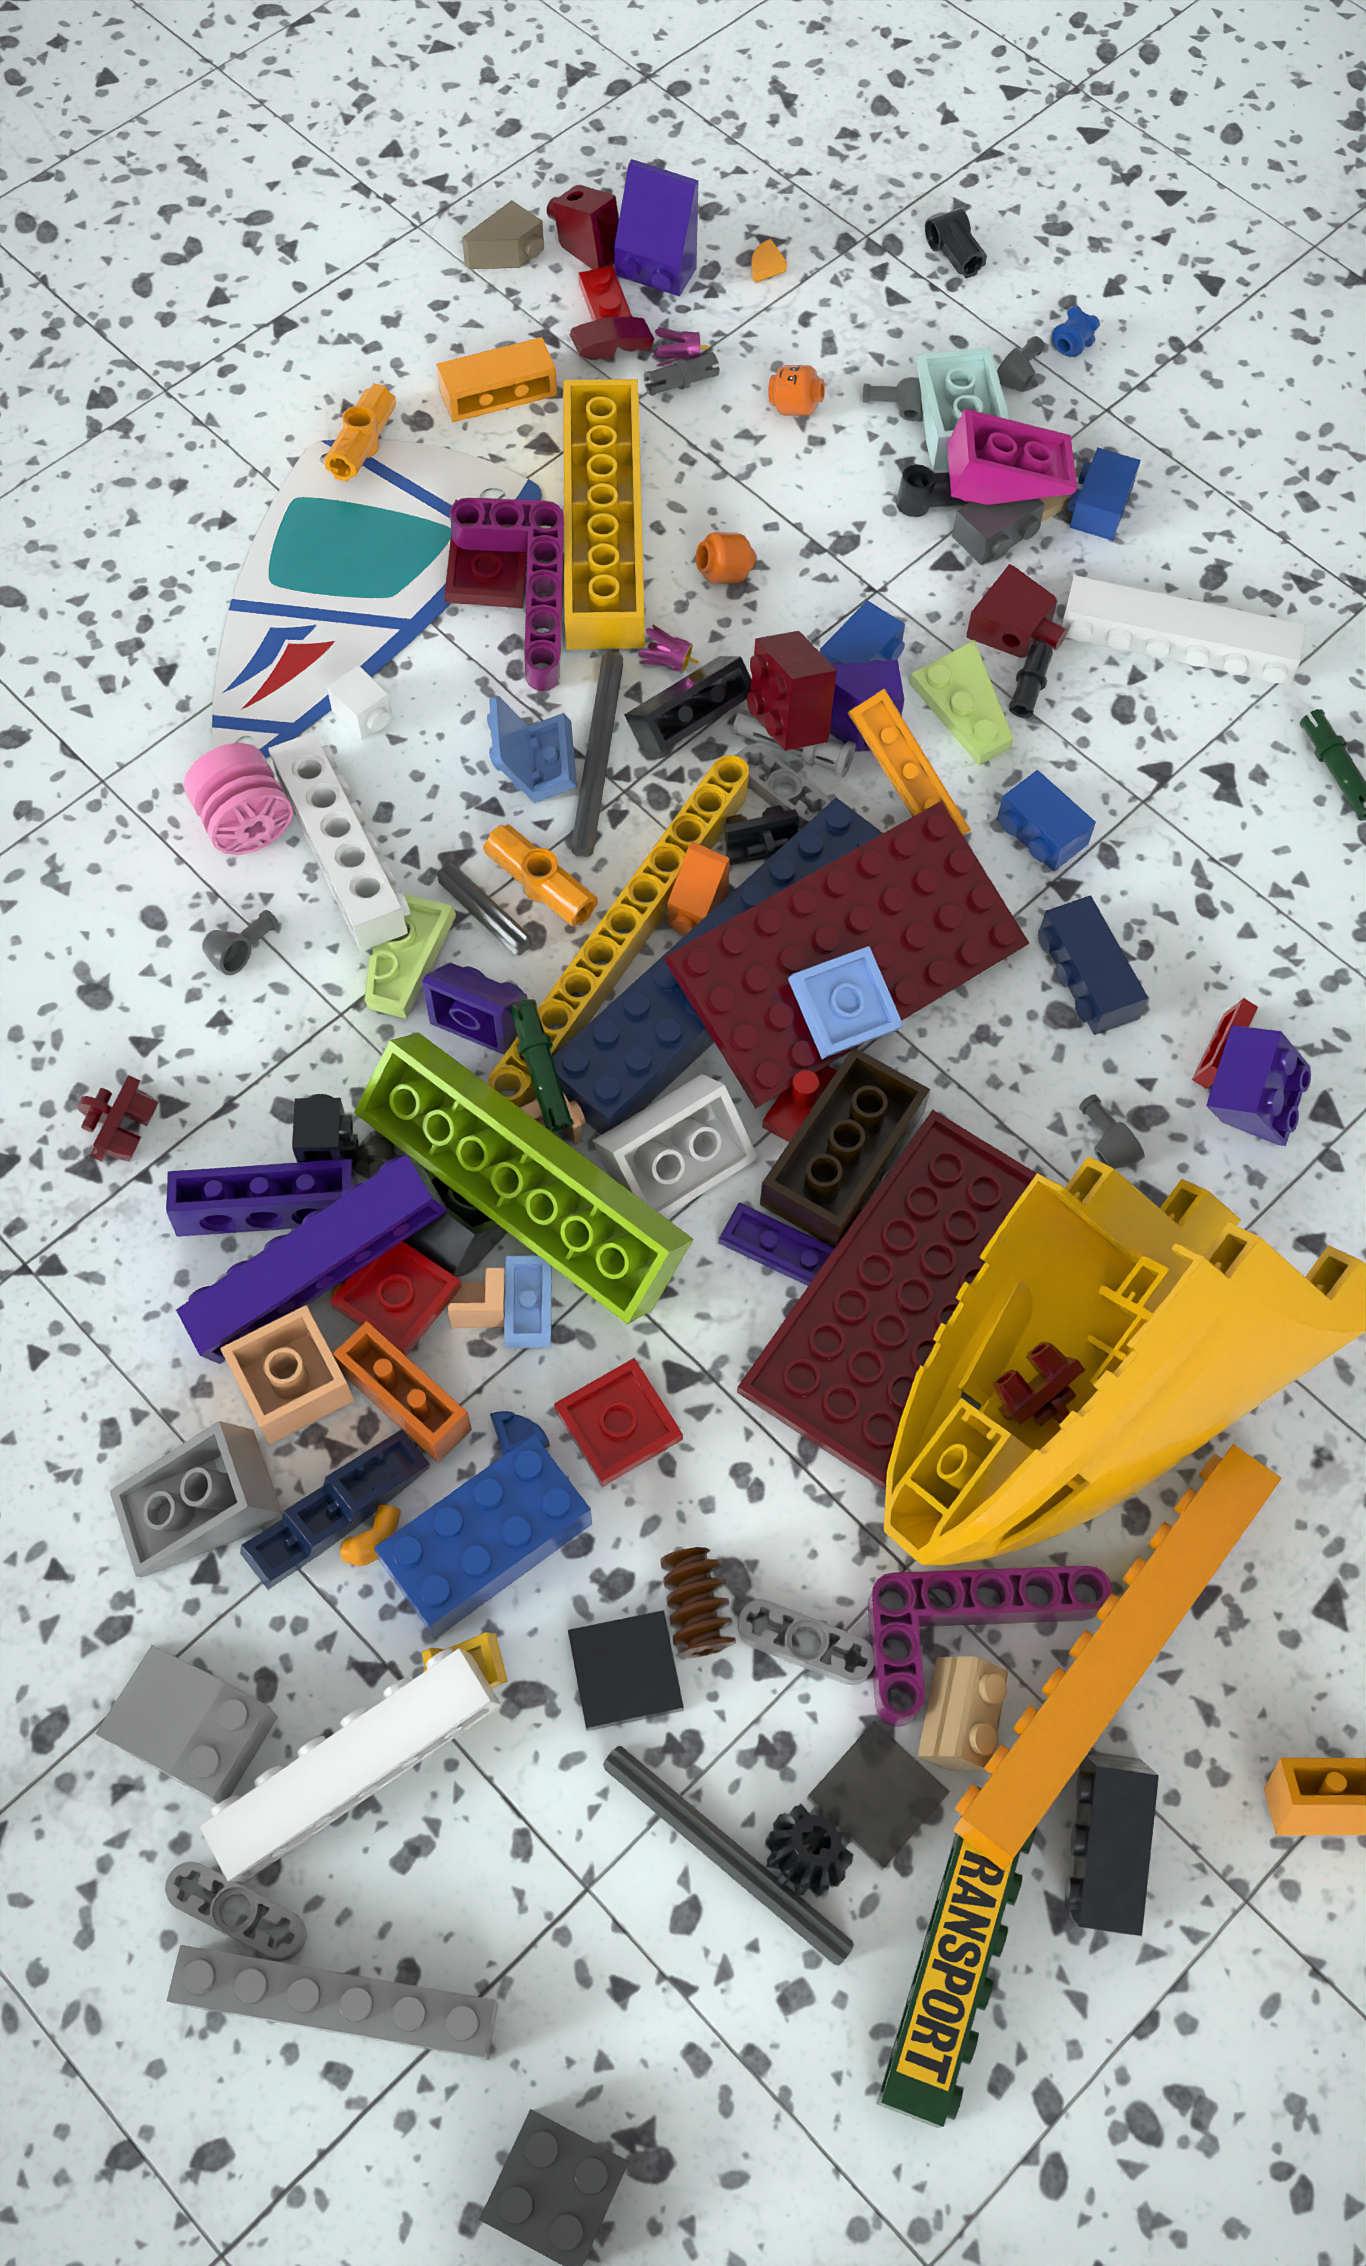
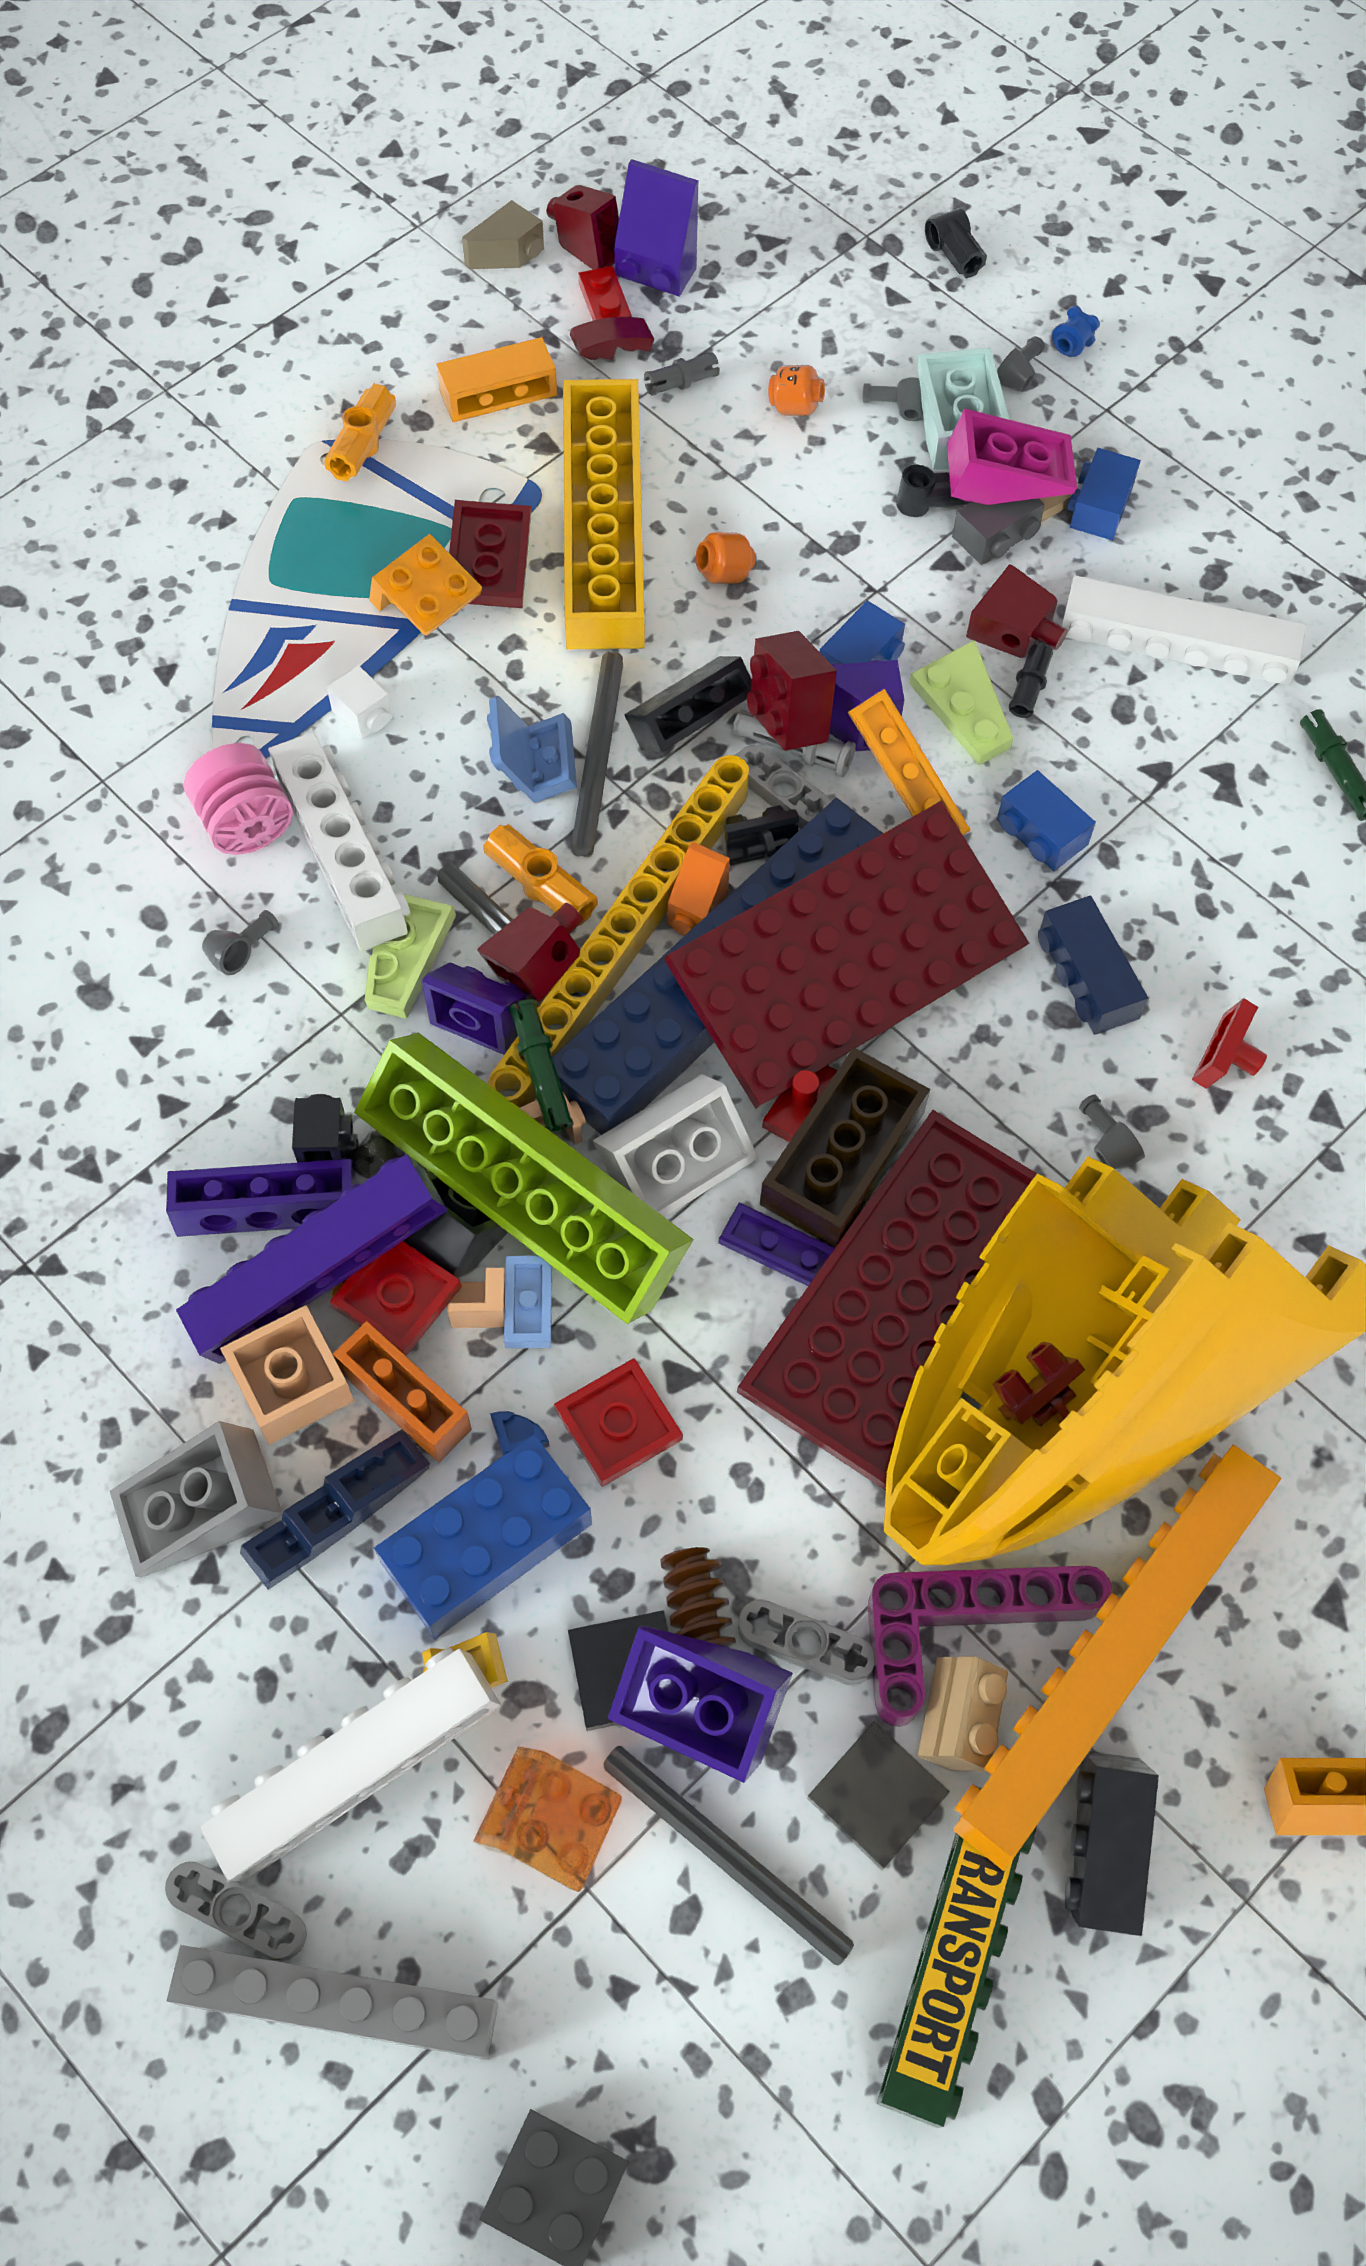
dark red hips [76,1075,159,1162] -> none
light grey slope [95,1645,278,1804] -> none
light orange arm [340,1504,401,1566] -> none
magenta beam [450,498,564,691] -> none
flat silver piece [638,624,699,673] -> none
flat silver piece [654,327,709,367] -> none
light orange tile [751,239,787,282] -> none
black gear [764,1804,854,1898] -> none
light blue plate [788,946,903,1059] -> none
dark purple slope [1206,1025,1311,1146] -> none
none -> light orange bracket [369,534,482,635]
none -> clear orange bracket [473,1746,622,1892]
none -> dark red torso [477,902,583,1002]
none -> dark purple slope [607,1625,793,1783]

